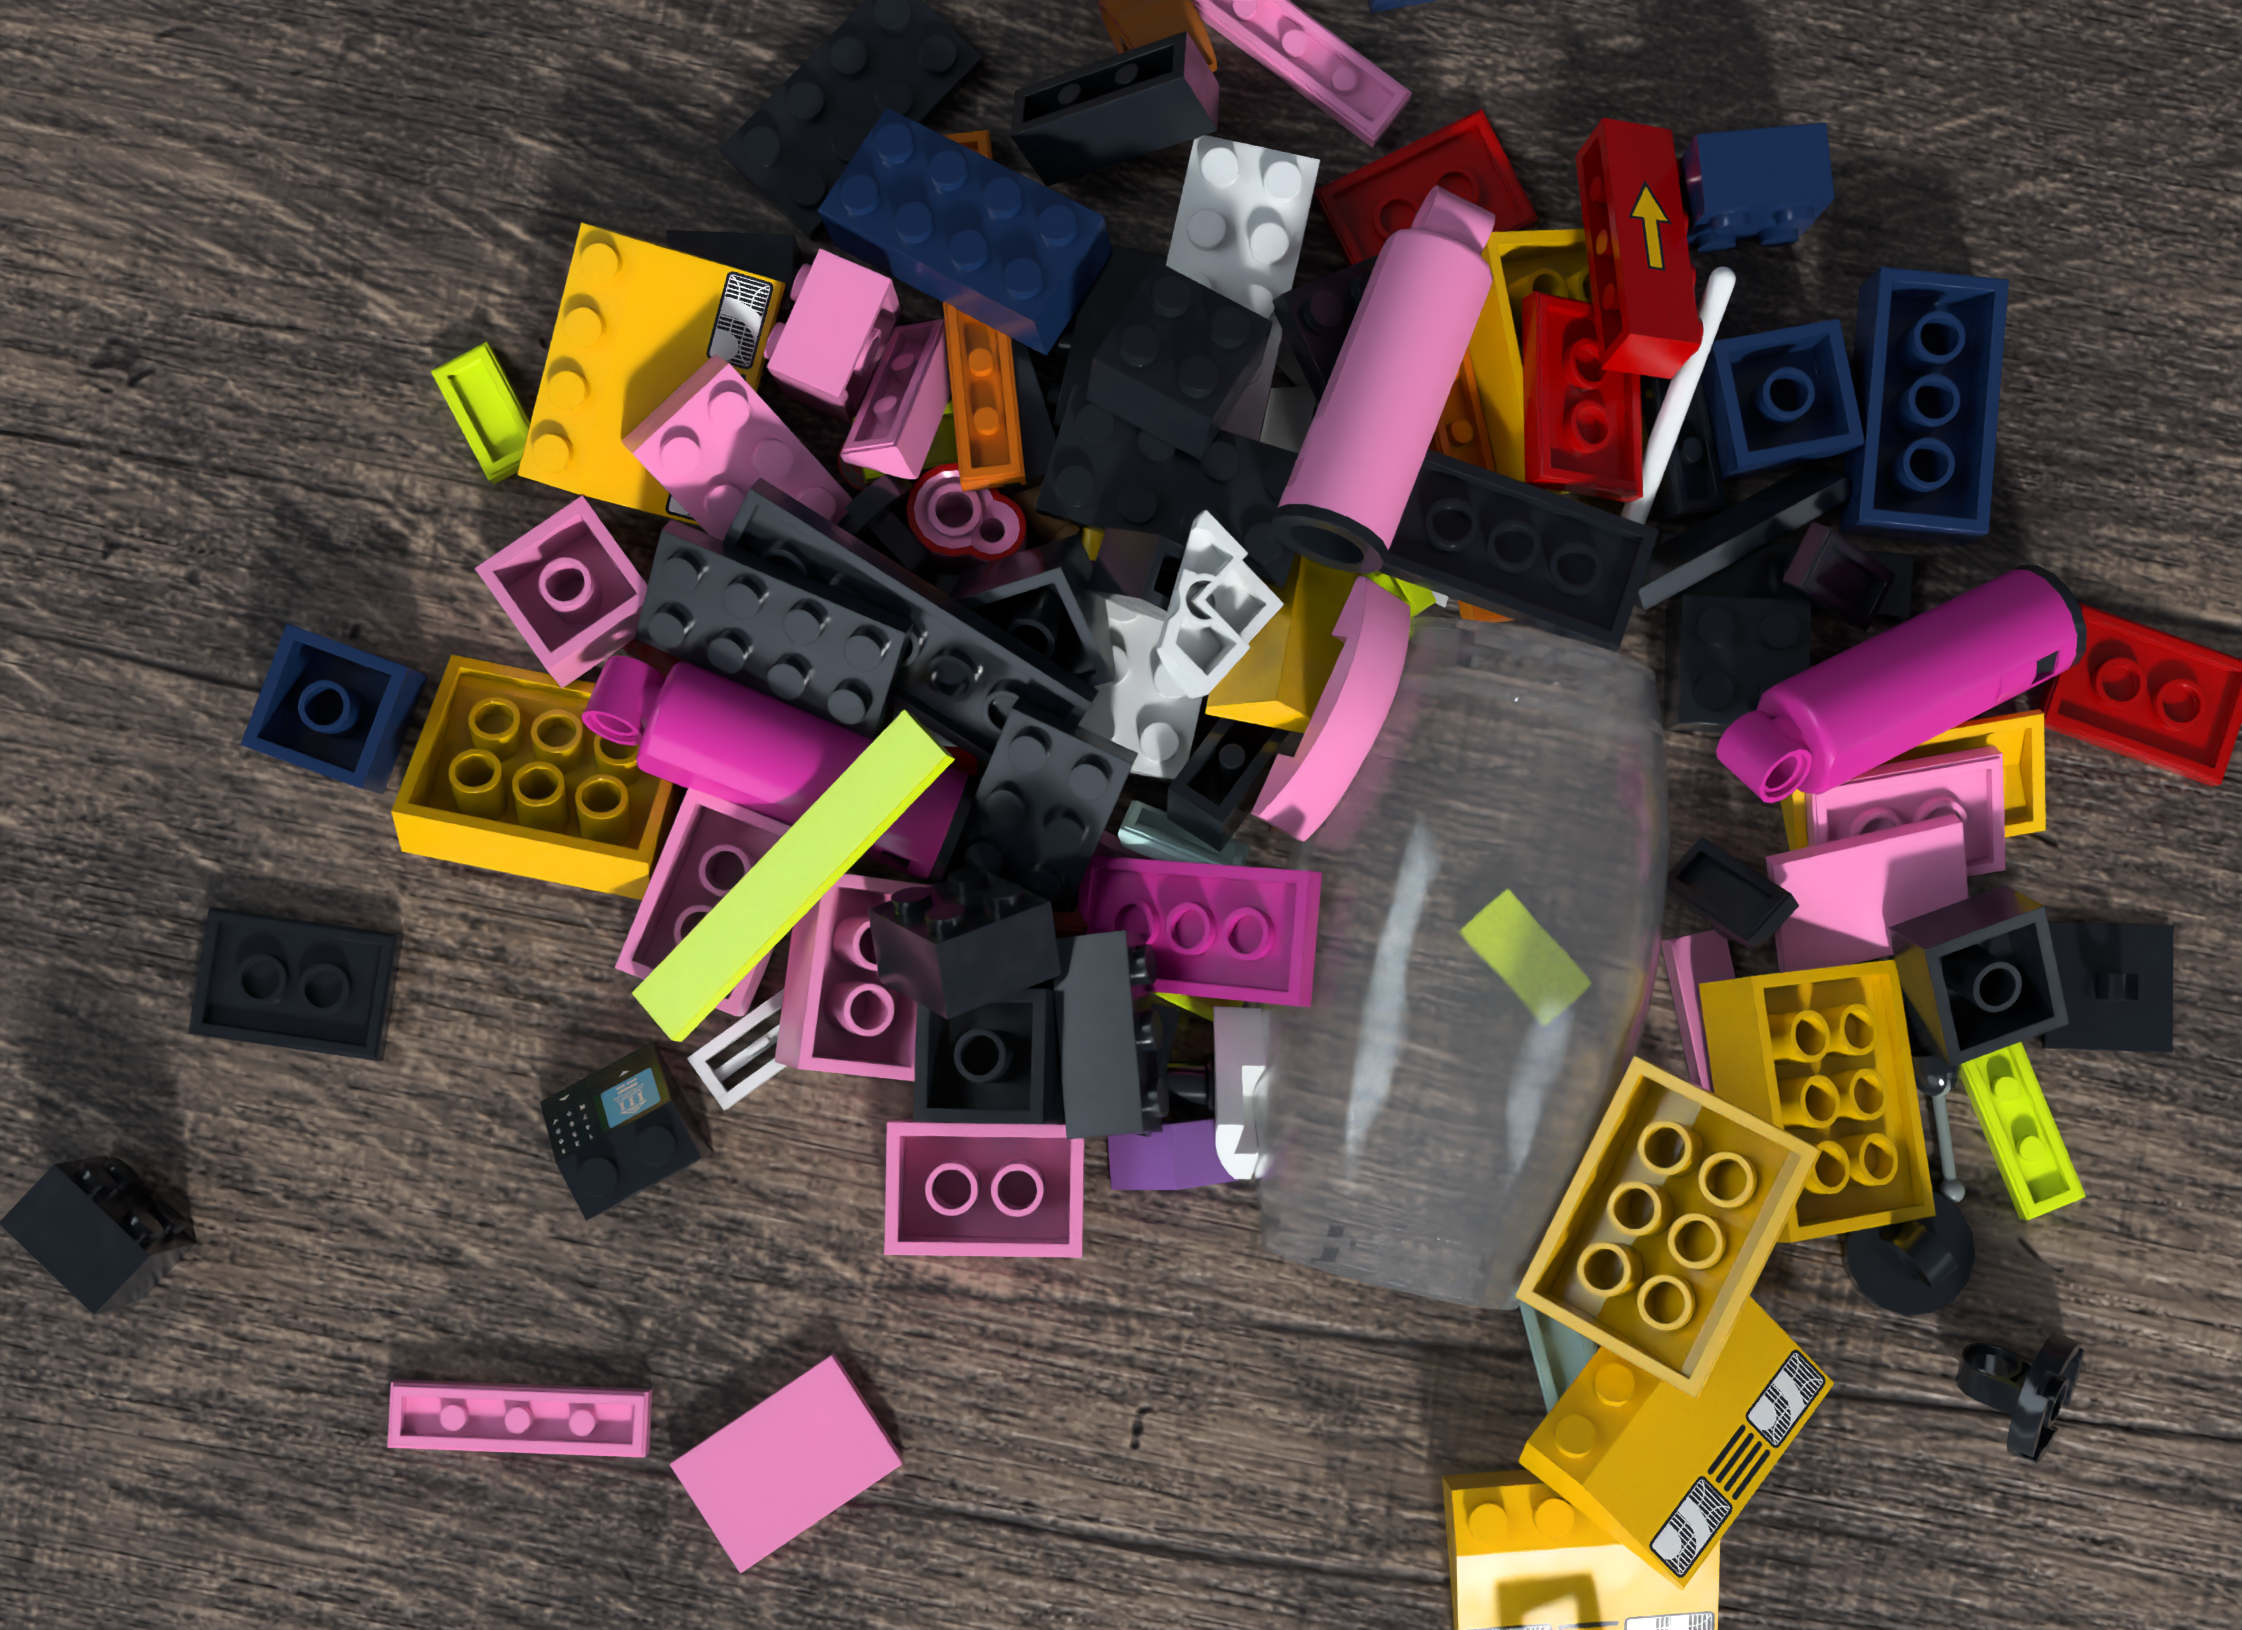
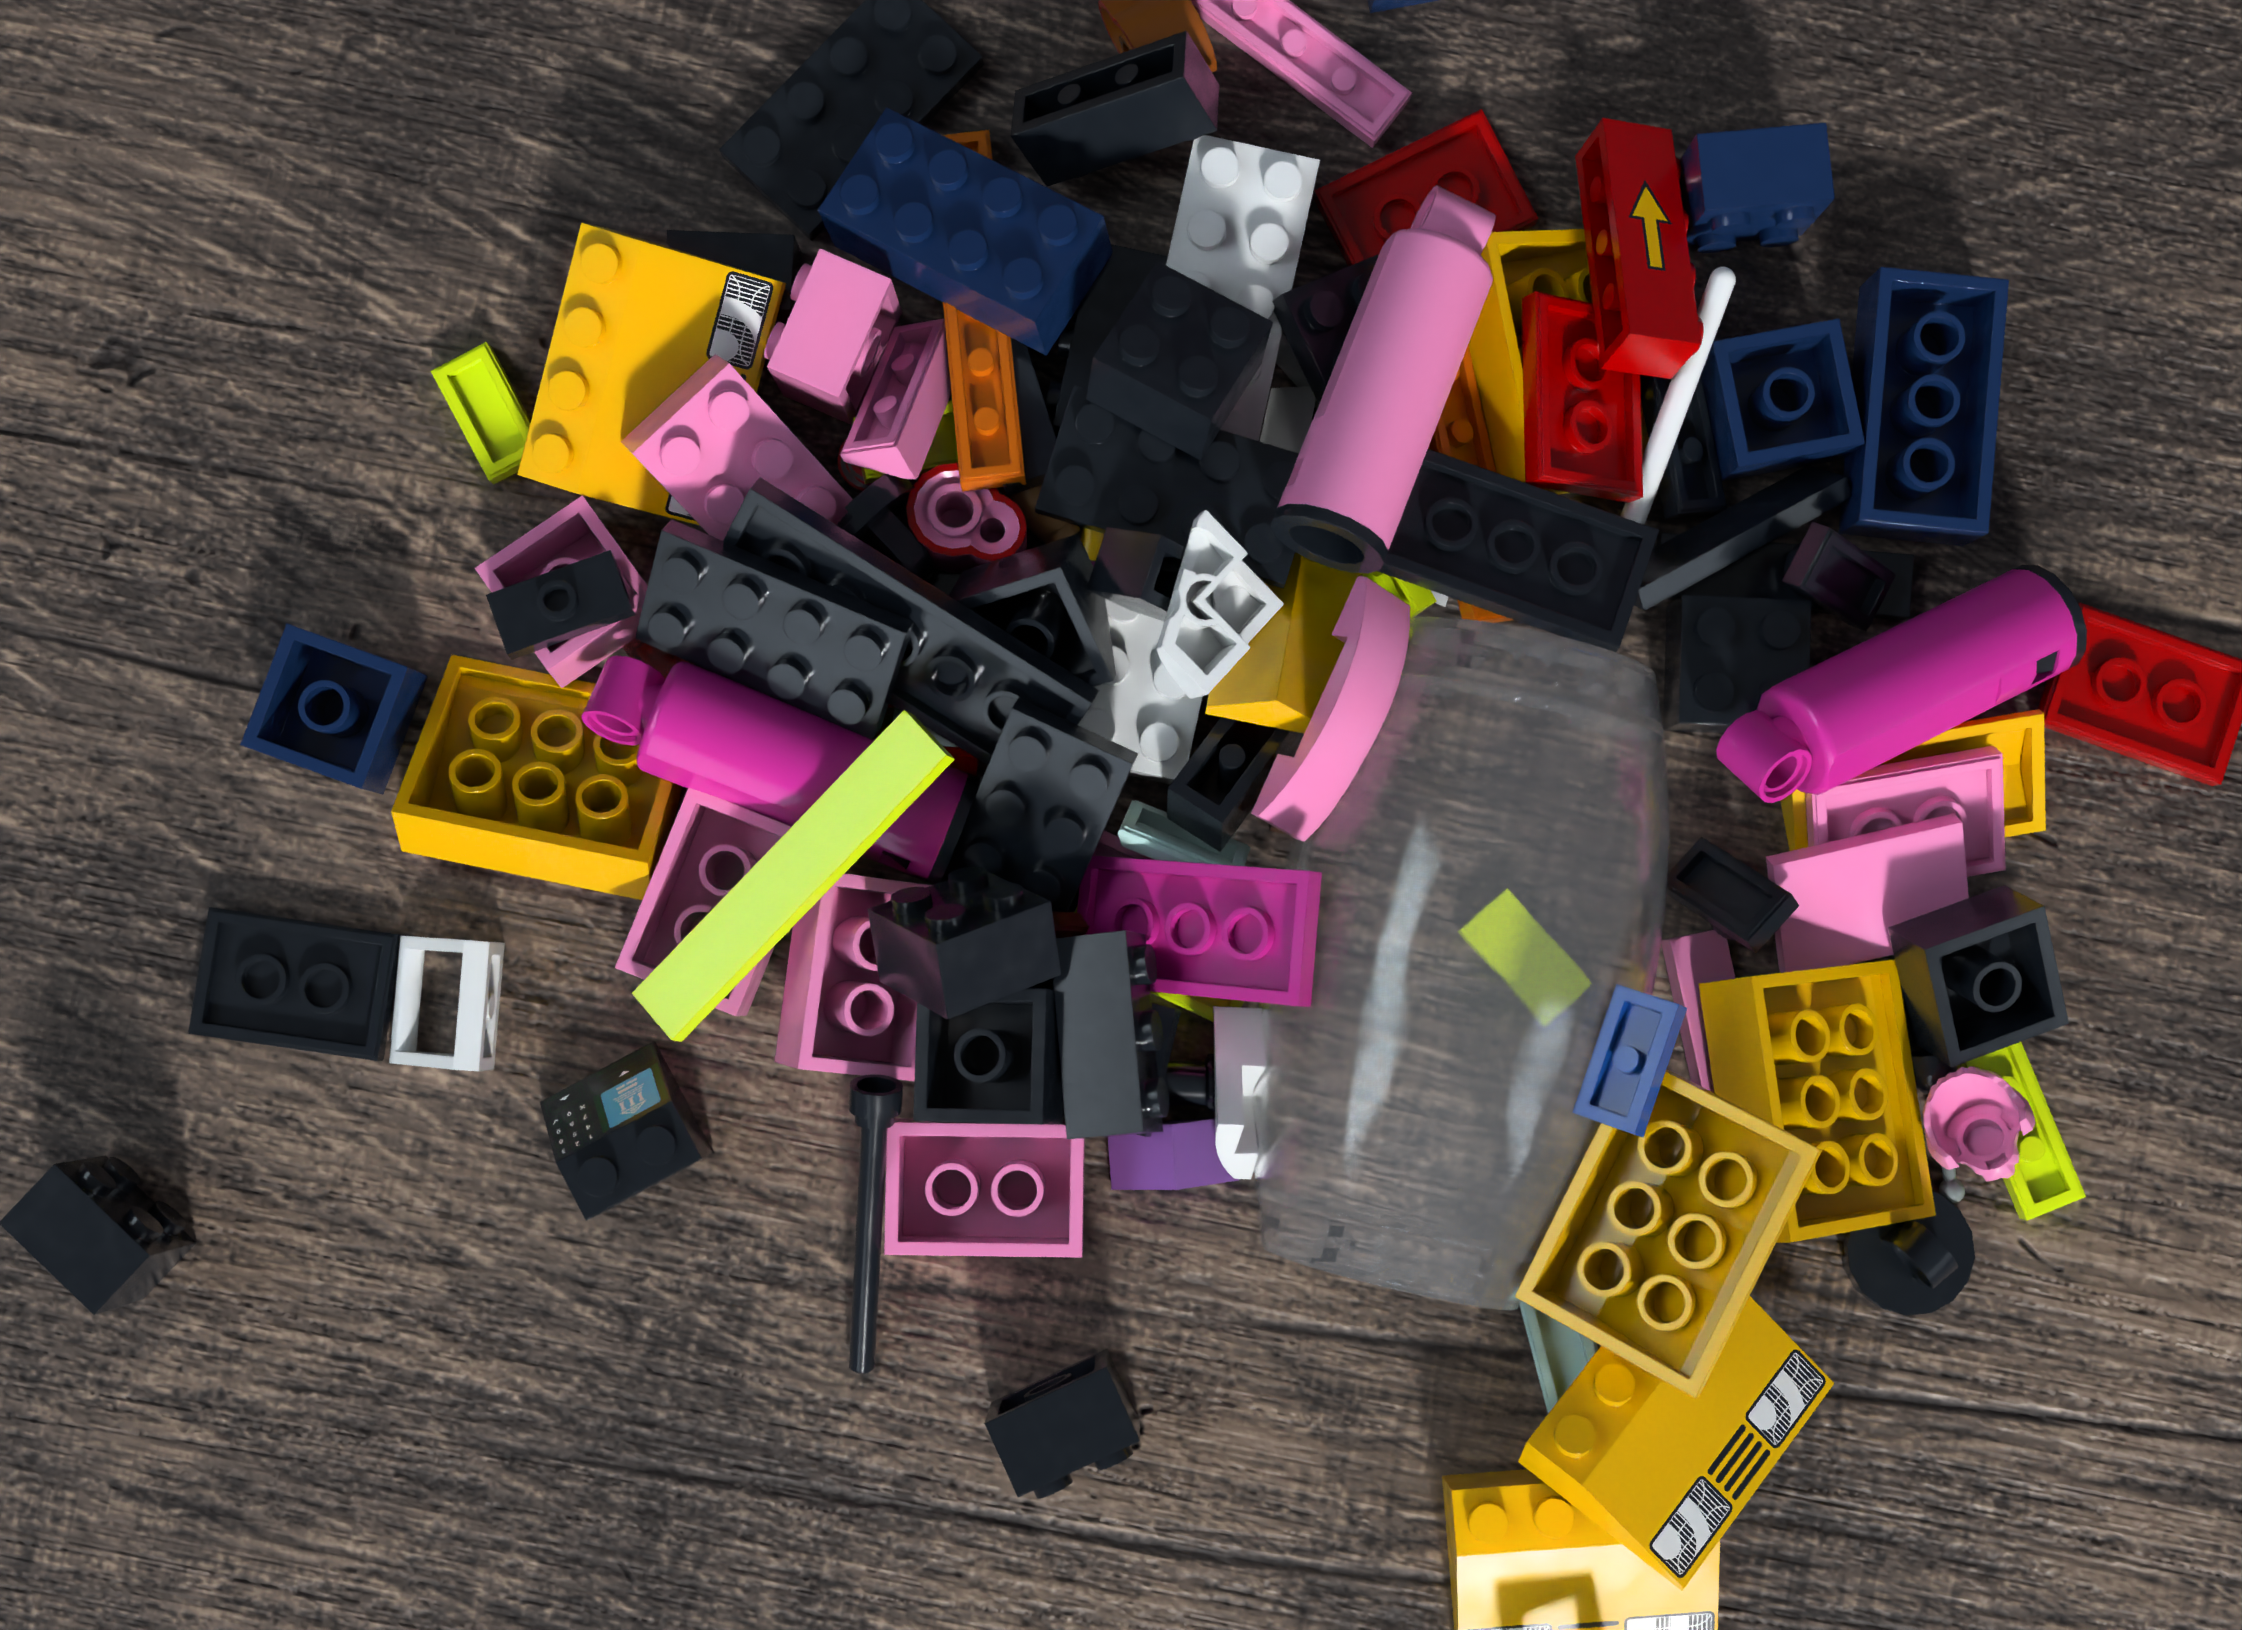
bright pink tile [387,1379,652,1457] -> none
bright pink tile [669,1353,904,1574] -> none
white tile [687,989,787,1110] -> none
black tile [1955,1332,2084,1464] -> none
black piece [2042,921,2174,1053] -> none
none -> white tile [389,936,505,1071]
none -> black plate [486,550,635,660]
none -> black piece [849,1075,903,1374]
none -> black brick [984,1349,1140,1499]
none -> blue plate [1572,984,1687,1137]
none -> bright pink hair [1923,1066,2035,1182]

